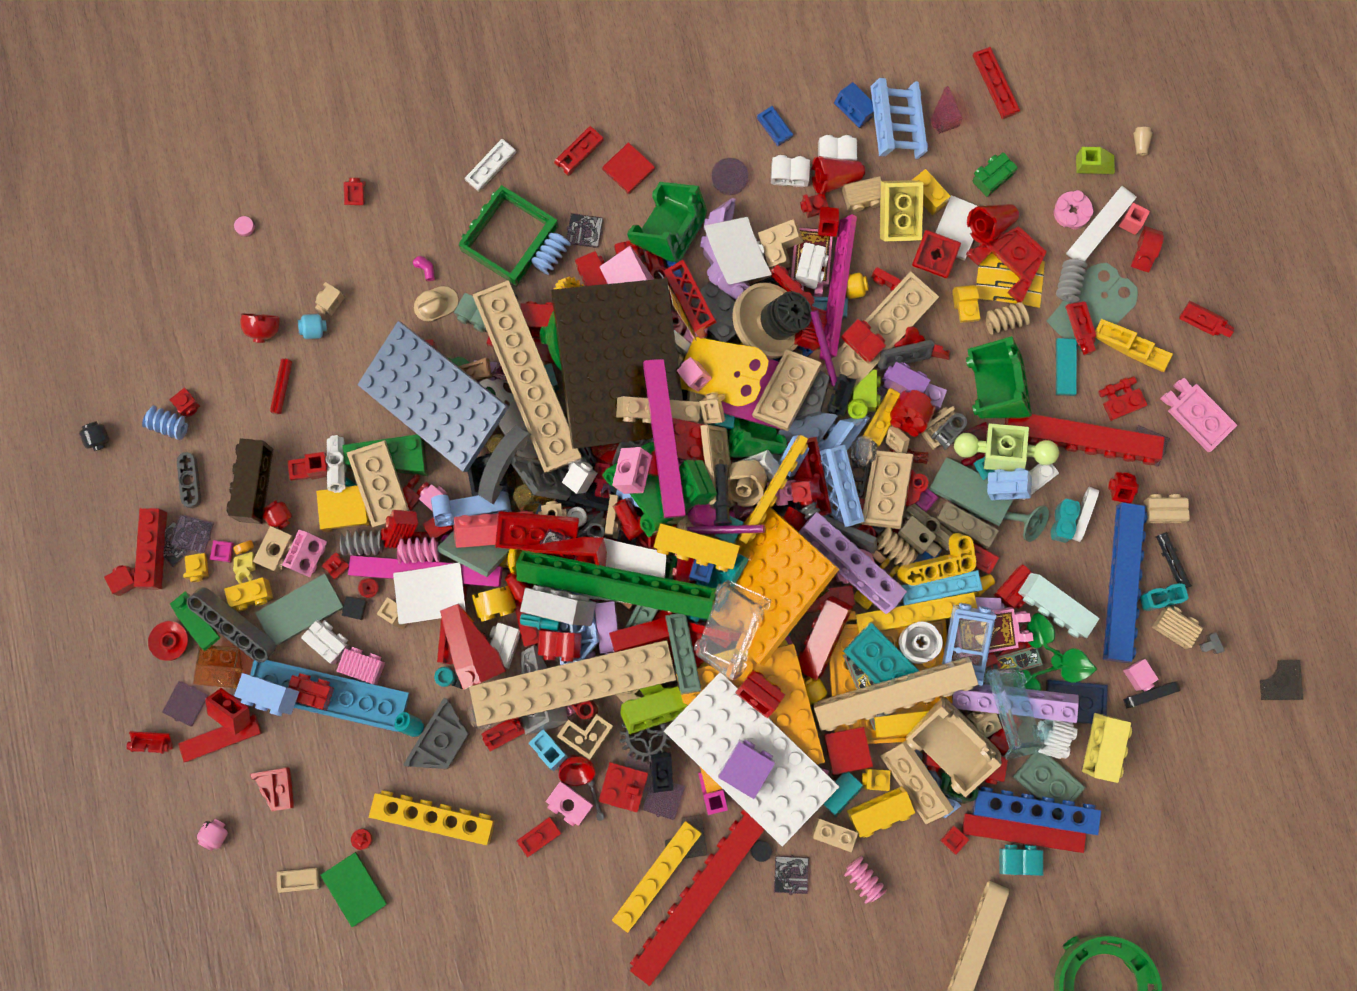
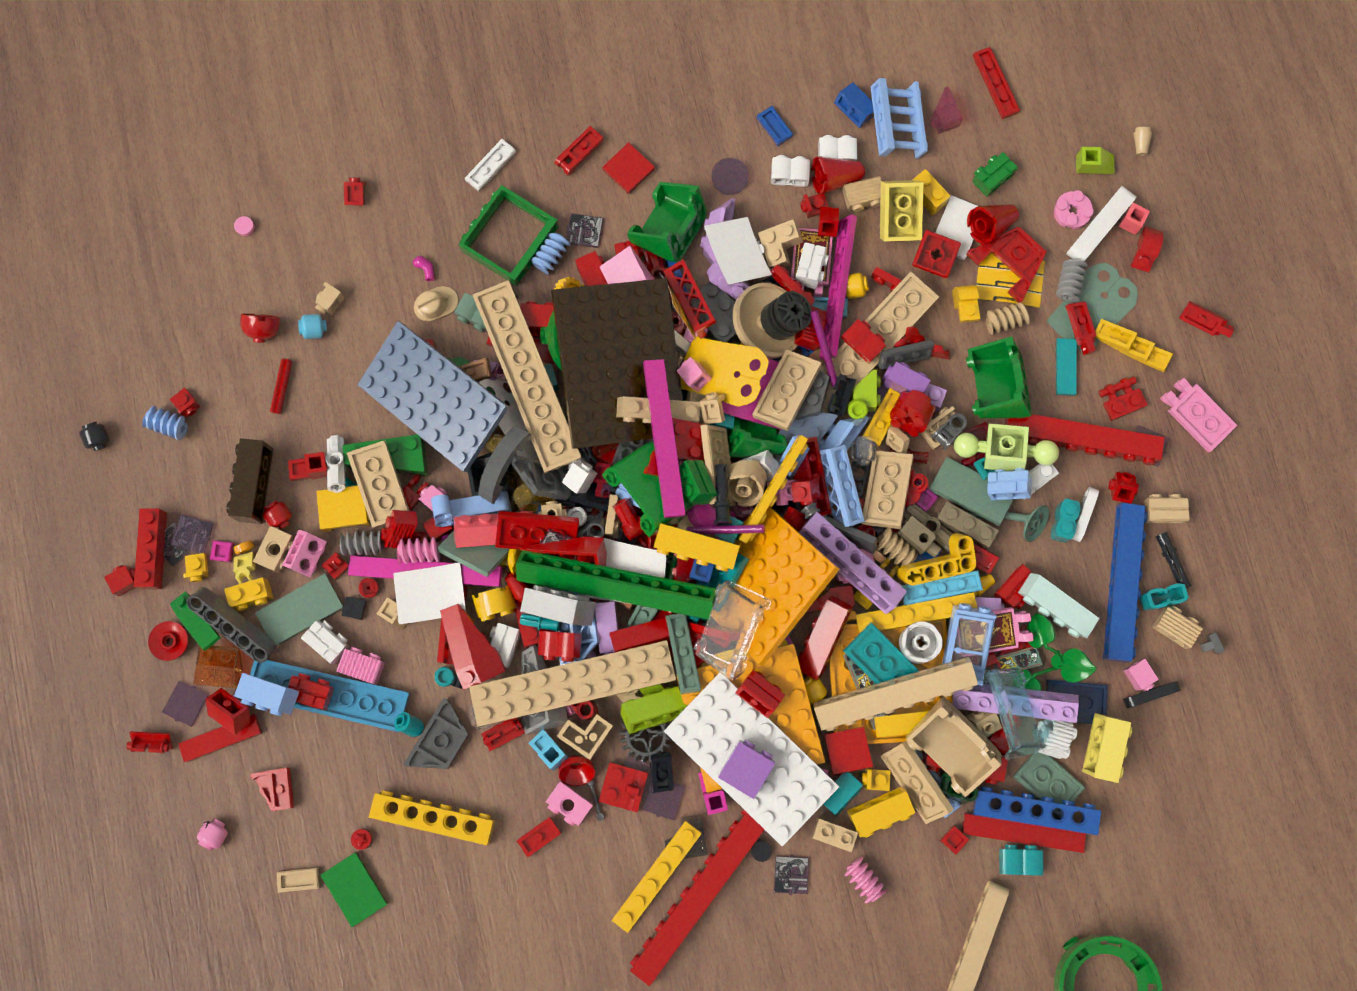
dark grey beam [177,452,201,508] -> none
bright pink brick [612,447,652,494] -> none
clear smoke tile [1260,660,1304,700] -> none

